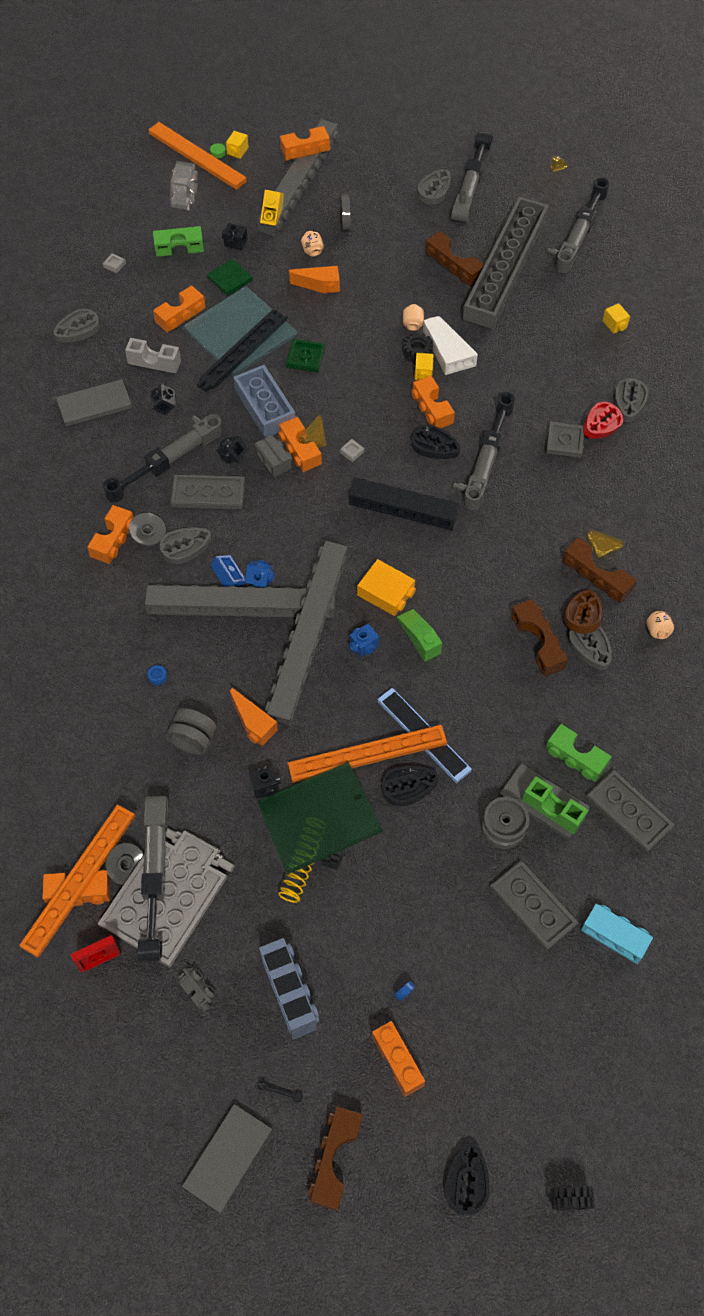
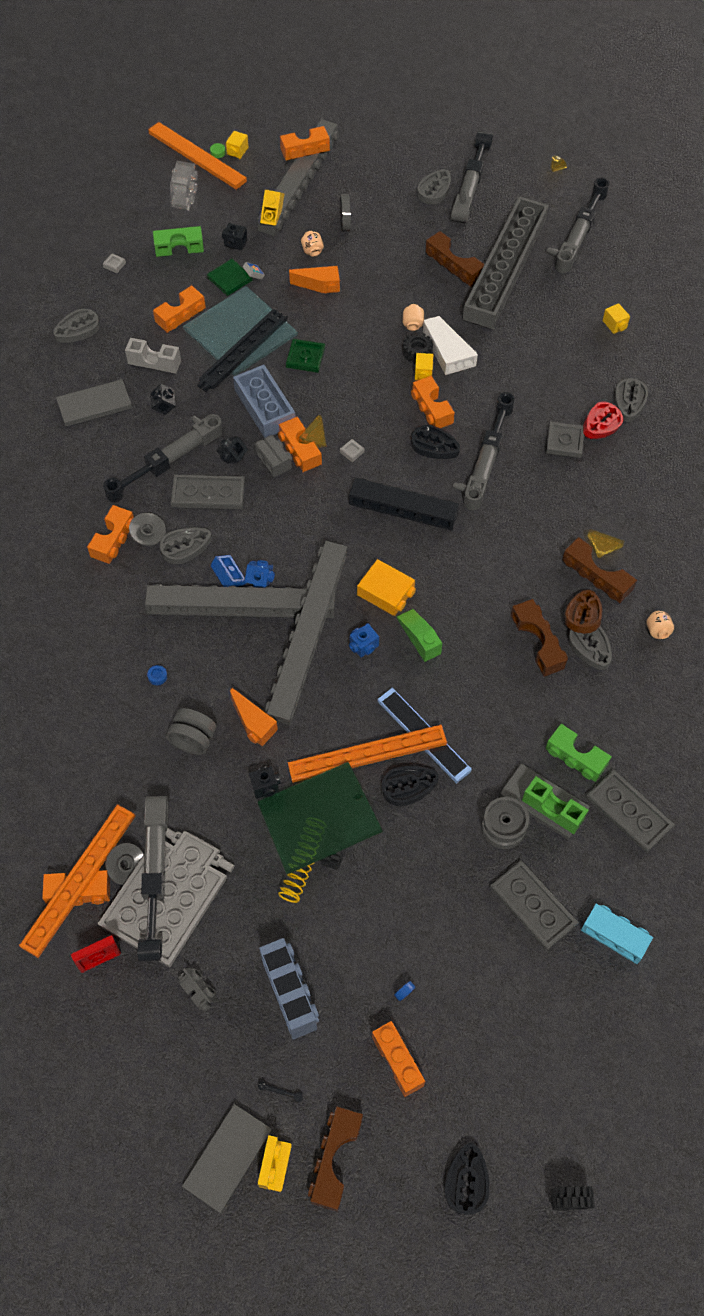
none -> light grey tile [243,262,265,279]
none -> yellow bracket [258,1135,292,1192]

